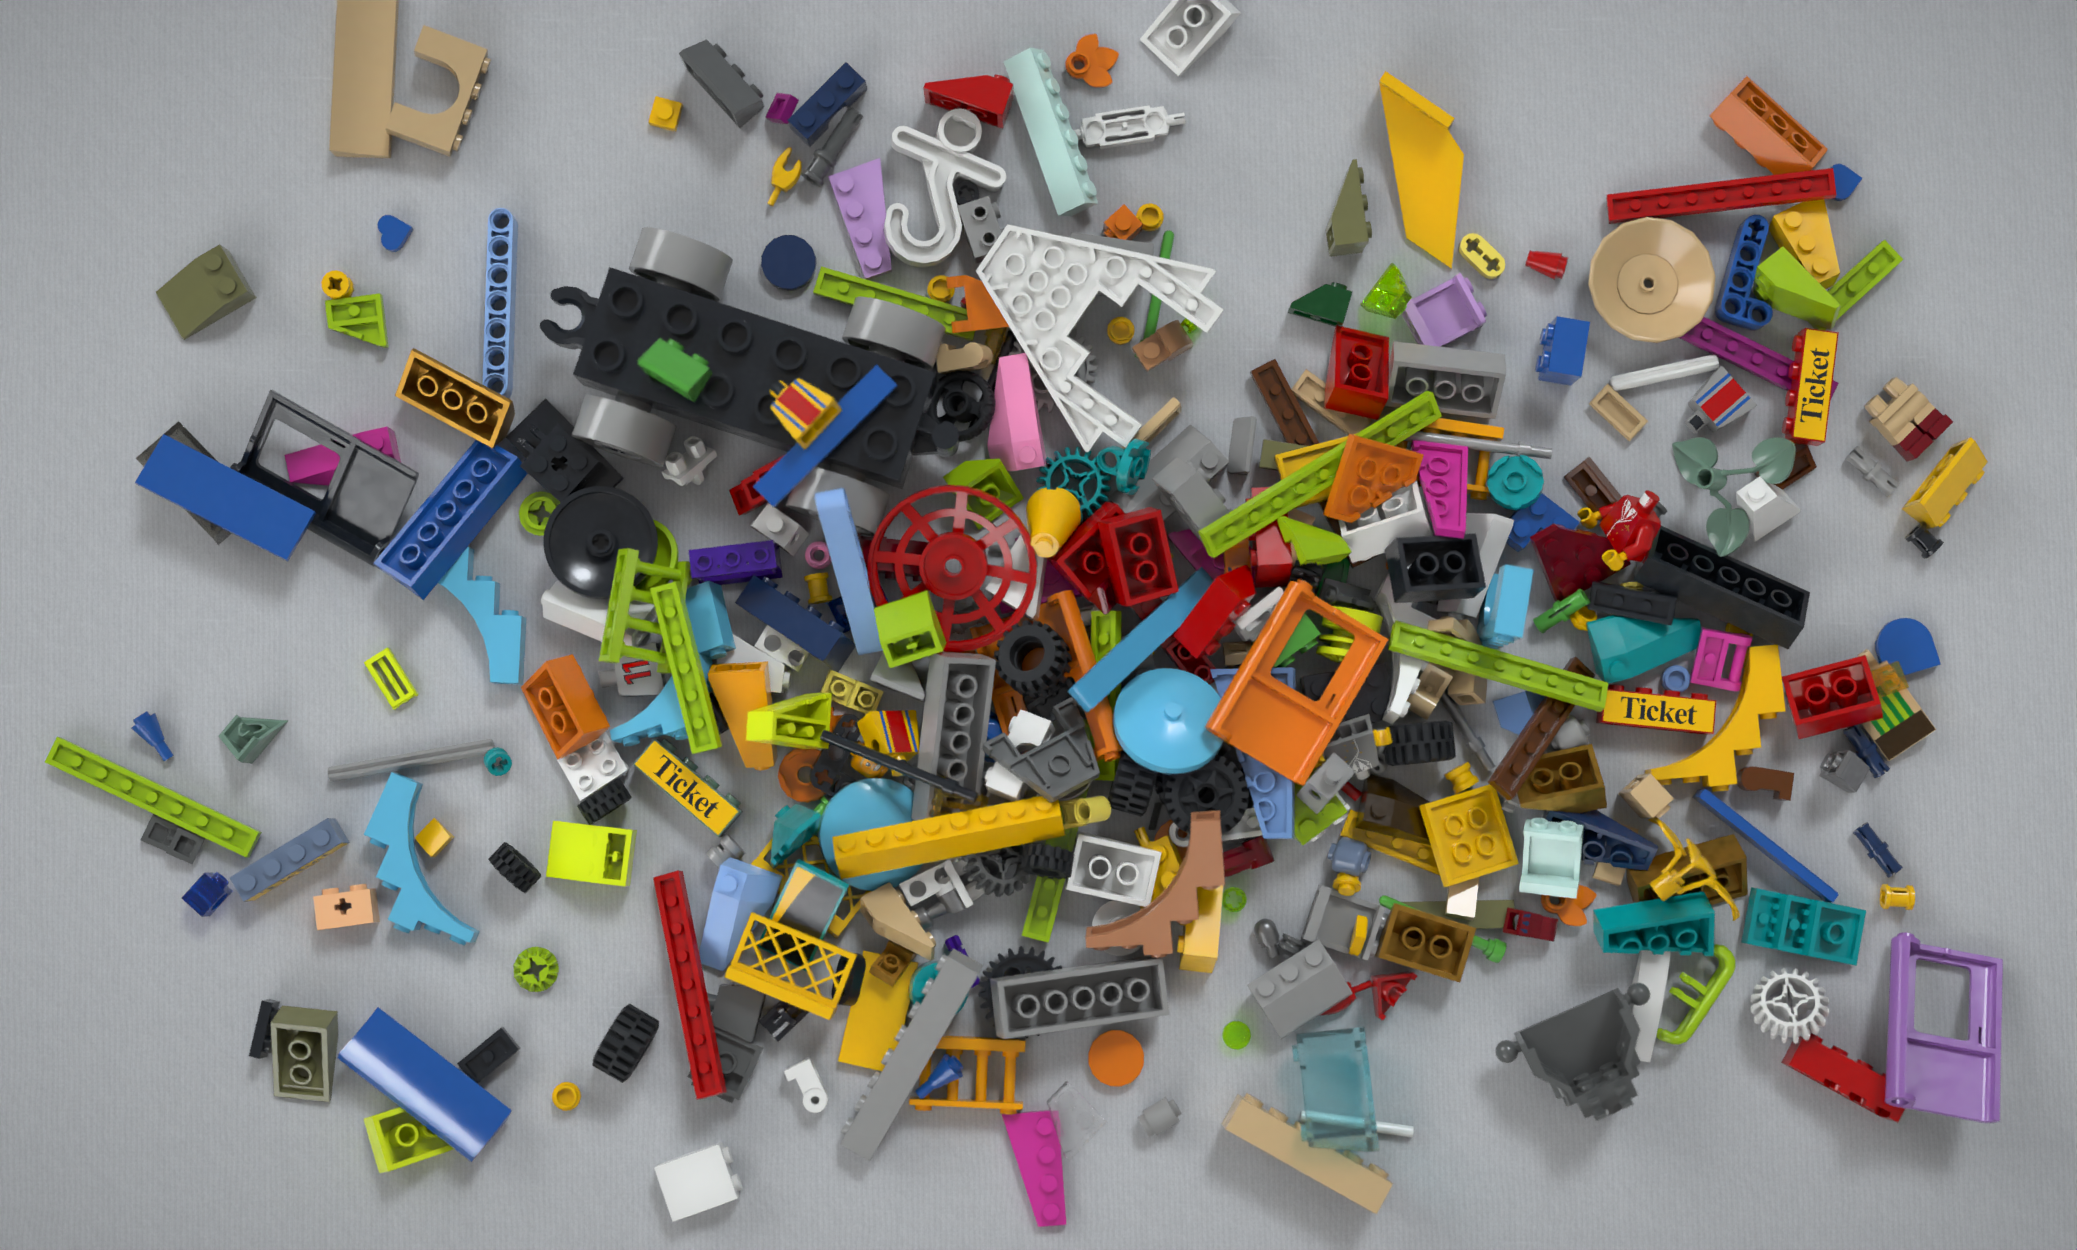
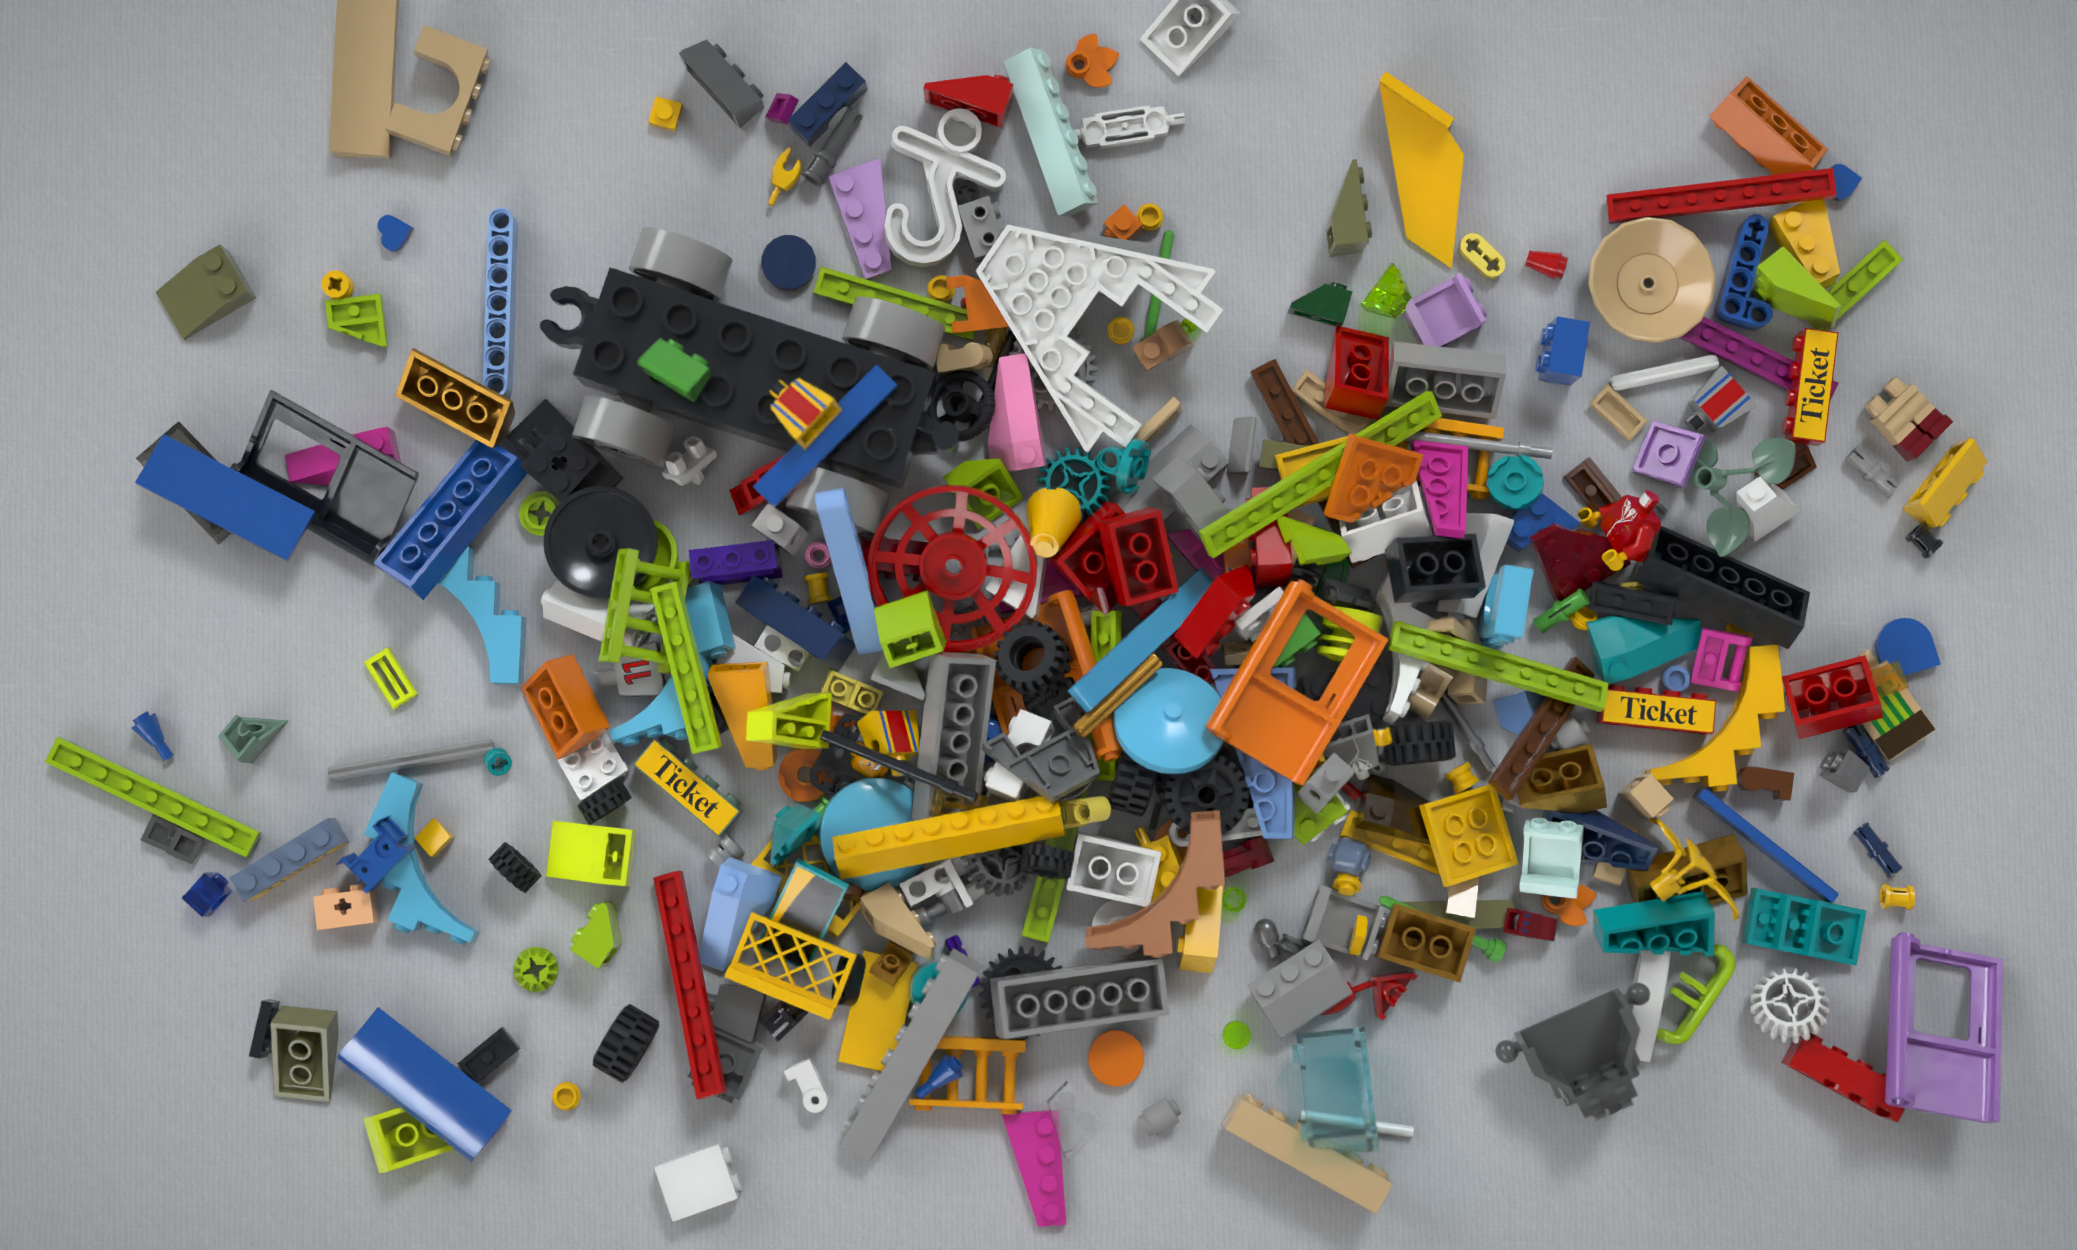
none -> blue piece [336,815,416,894]
none -> lime slope [570,901,622,969]
none -> reddish brown tile [843,881,864,902]
none -> pearl gold axle [1073,653,1162,738]
none -> tile [1632,420,1706,489]

